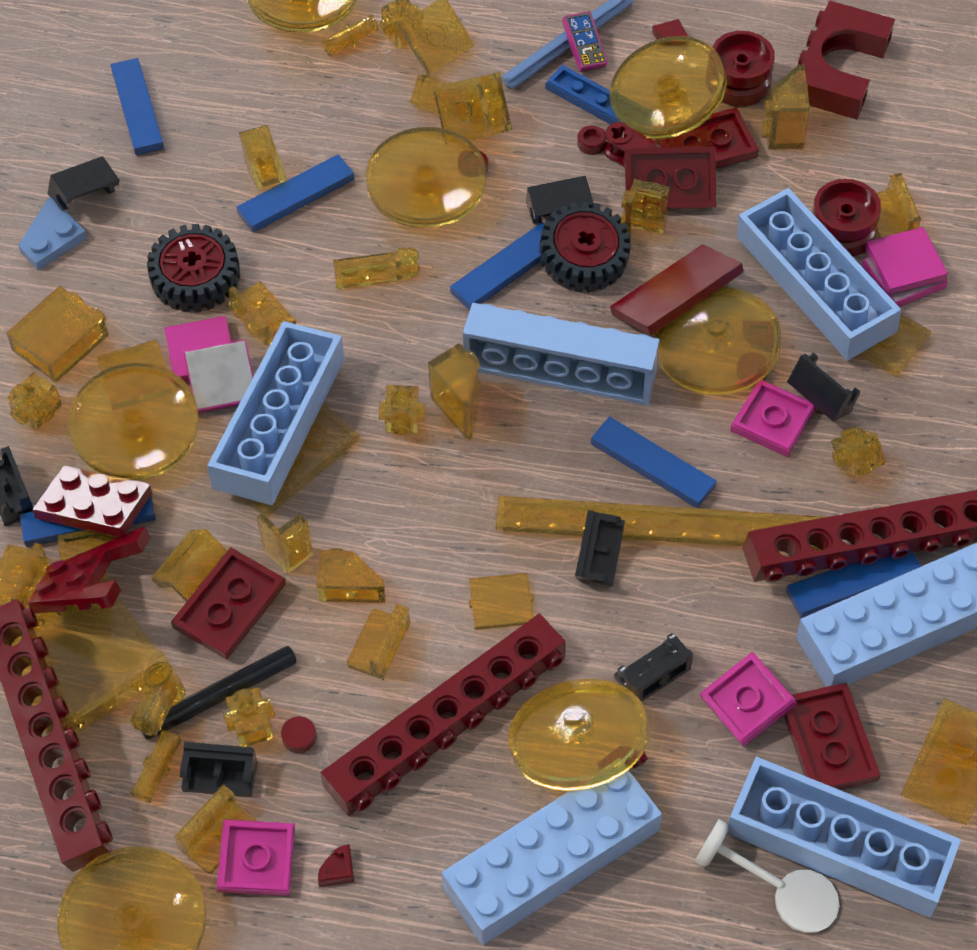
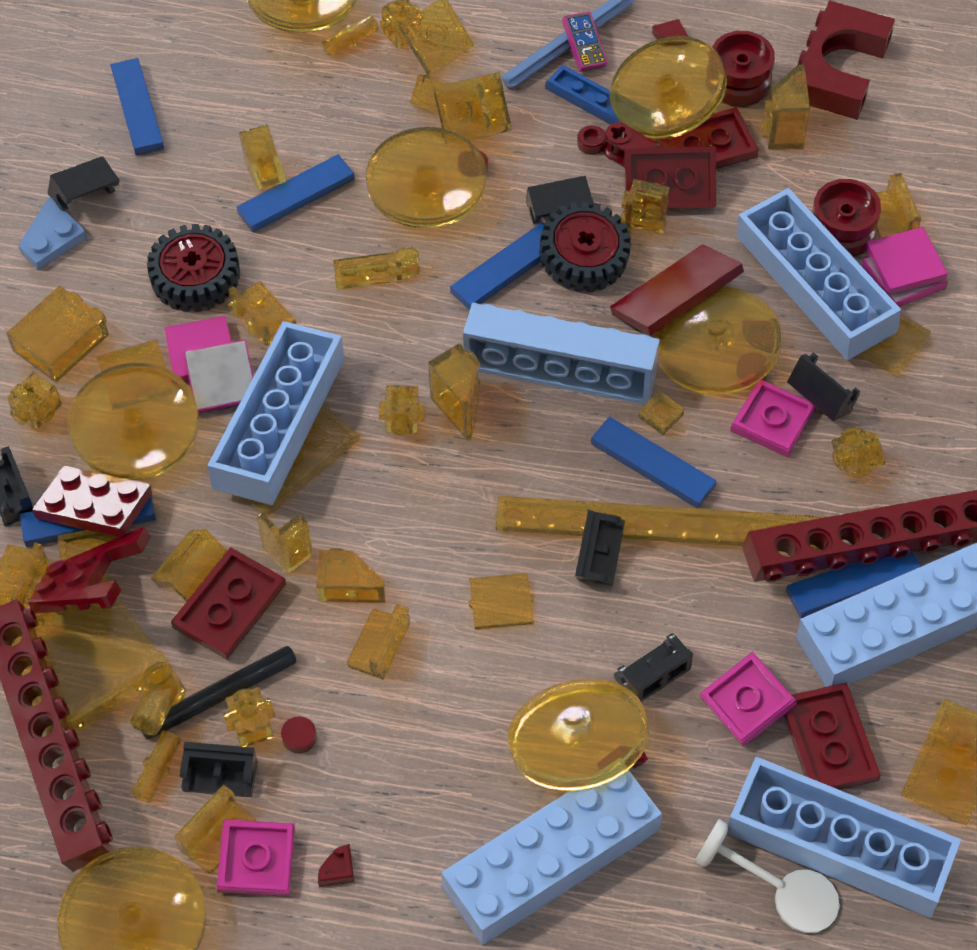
dark red brick [320,613,566,817] -> none
none -> clear yellow plate [638,391,684,435]

